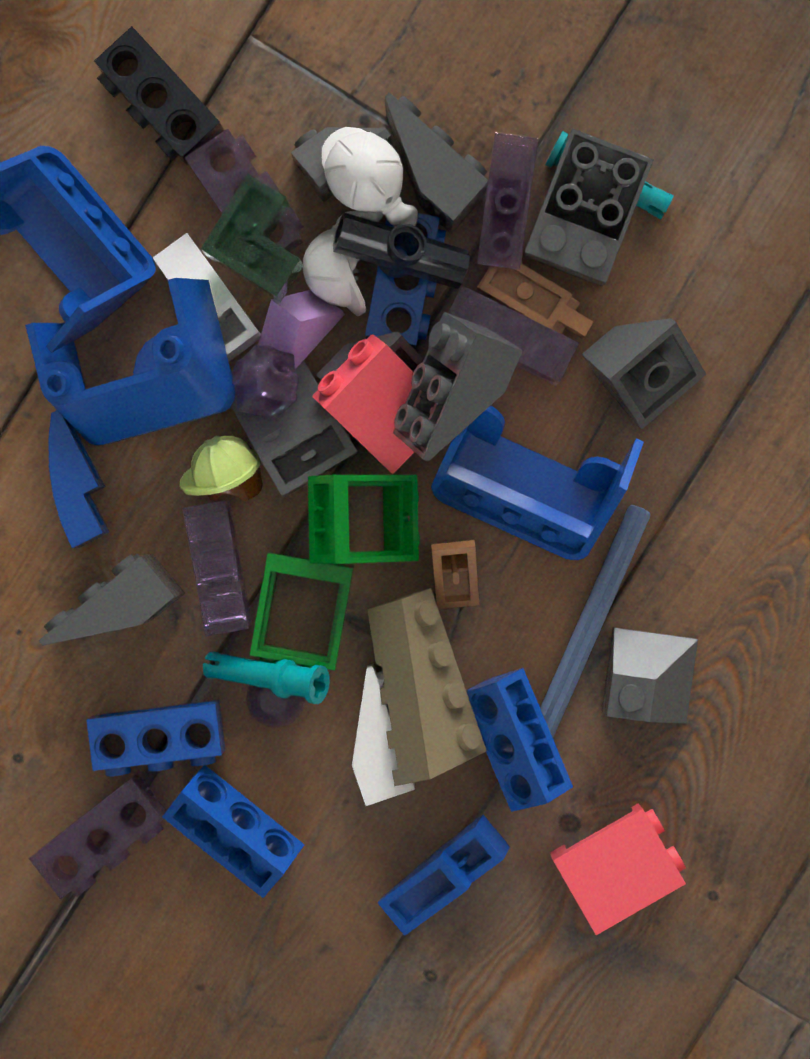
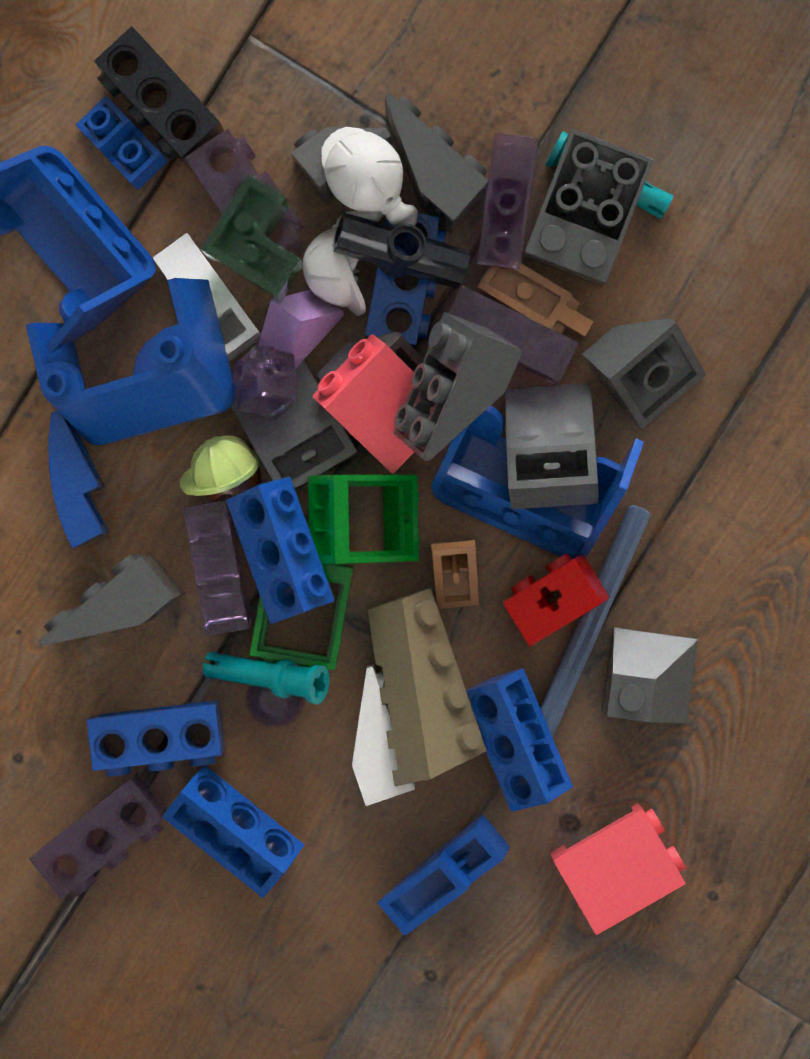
none -> blue slope [75,96,168,190]
none -> blue brick [226,476,335,624]
none -> red brick [502,553,610,647]
none -> dark grey slope [505,383,599,509]

